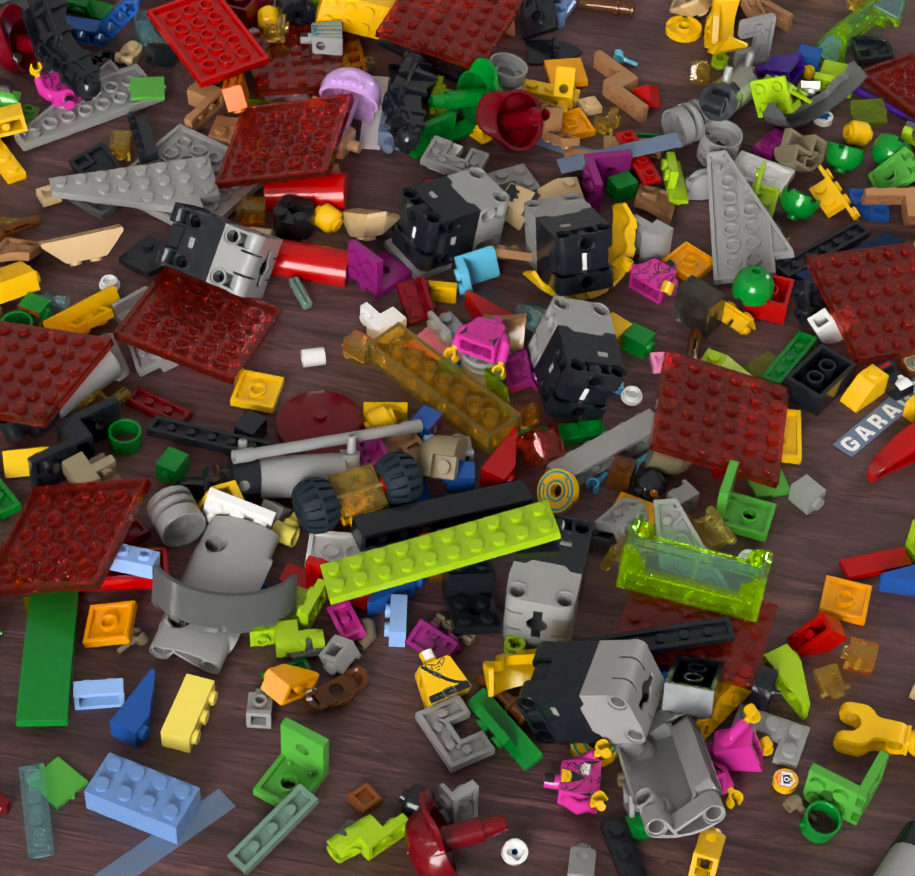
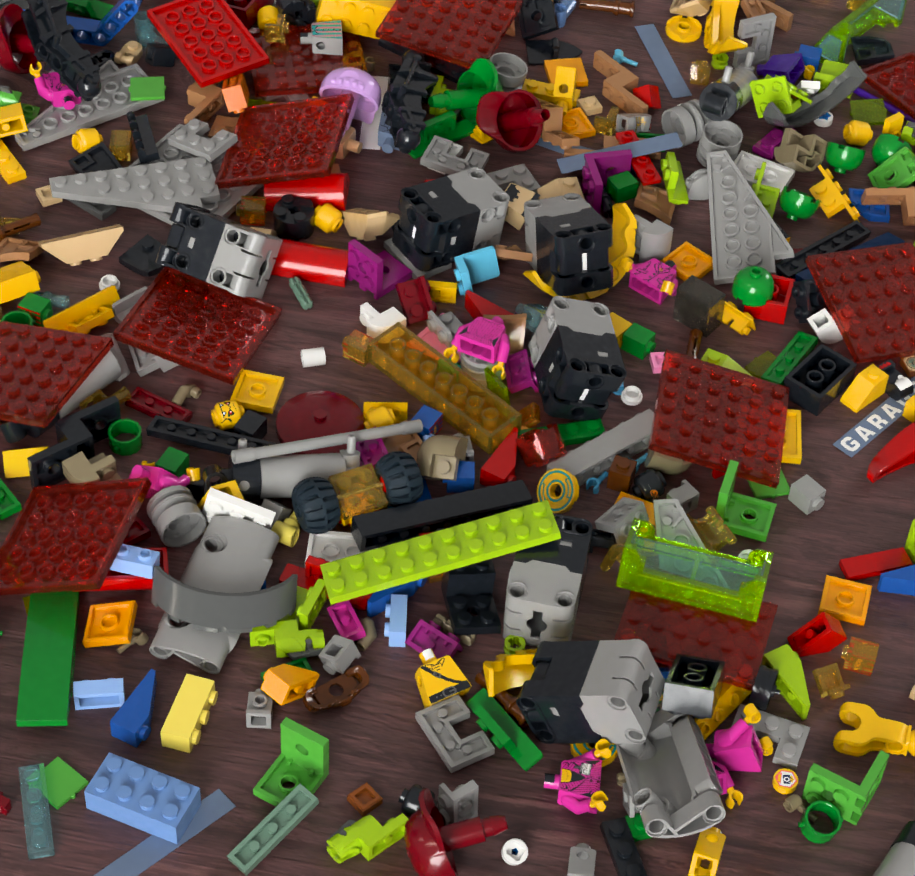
black plate [586,616,735,654] -> none
none -> yellow head [72,128,103,154]
none -> dark pink torso [128,461,201,499]
none -> light grey plate [167,118,238,162]
none -> dark tan arm [171,384,202,406]
none -> yellow head [211,400,245,430]
none -> black pin [601,184,613,218]
none -> light grey leg [615,113,652,133]
none -> sand blue sticker [634,24,692,98]
none -> yellow plate [882,112,905,141]

